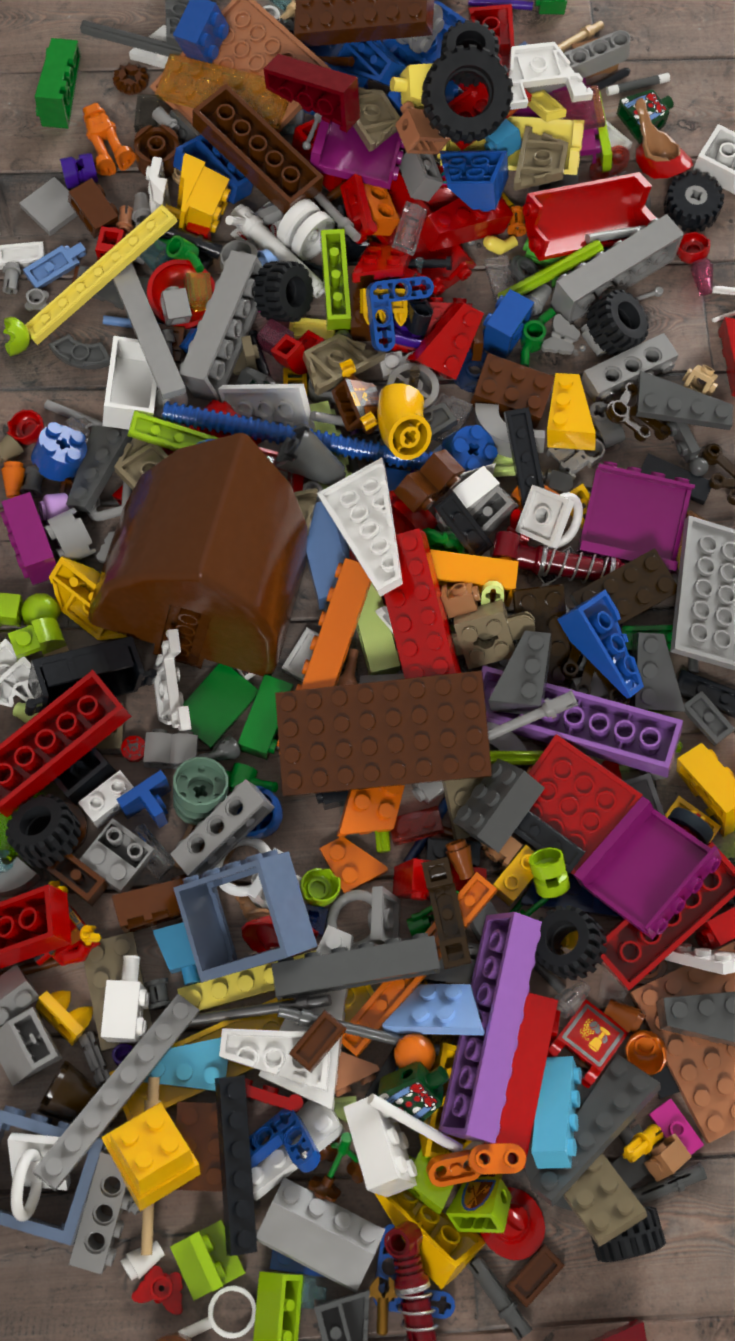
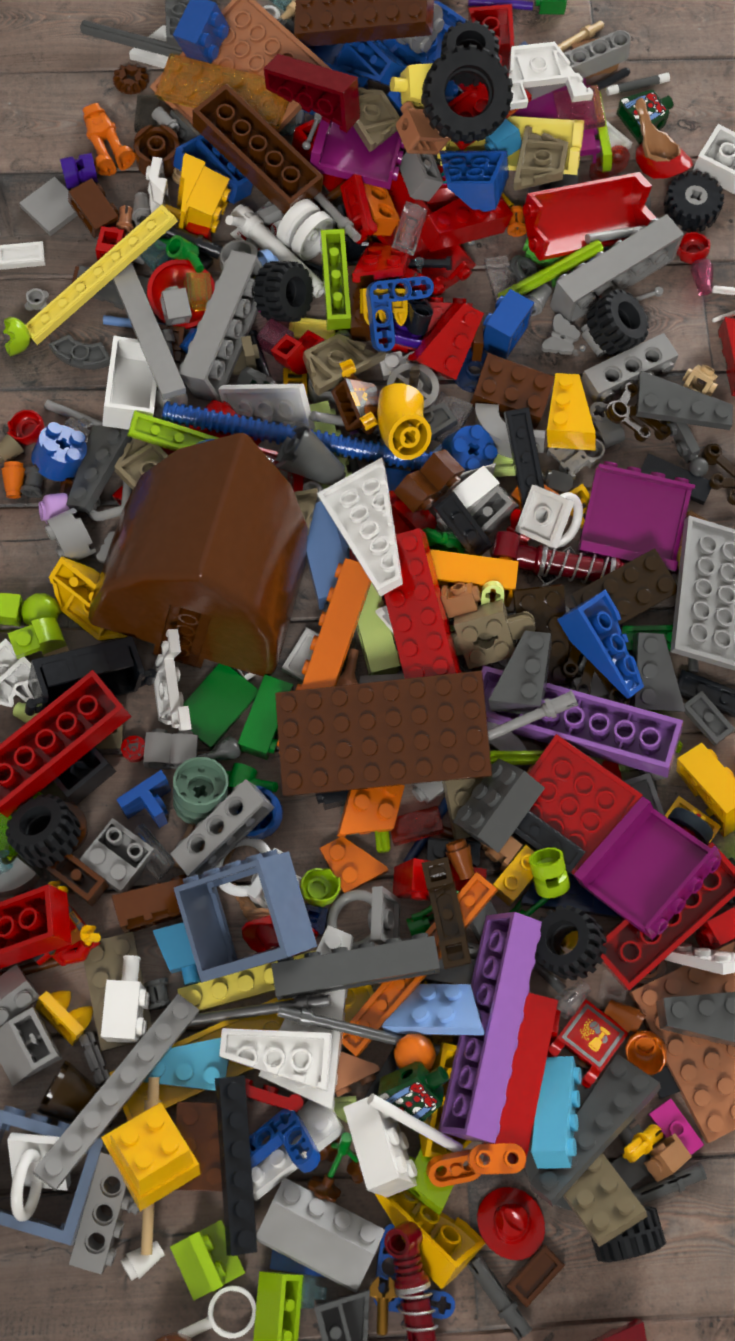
magenta brick [0,492,57,585] -> none
light grey pin [2,262,22,294] -> none
medium blue hinge [23,242,86,289] -> none
green wedge [35,38,81,129] -> none
white brick [78,770,134,829] -> none
dark purple hinge [112,1043,133,1066] -> none
red animal [131,1266,183,1315] -> none
reddish brown tile [288,1010,347,1073] -> none
reddish brown bar [318,56,355,66] -> none
lime torso [446,1174,511,1233] -> none
light yellow arm [483,235,518,255] -> none
green piece [520,307,556,367] -> none
light yellow tile [527,90,566,122] -> none

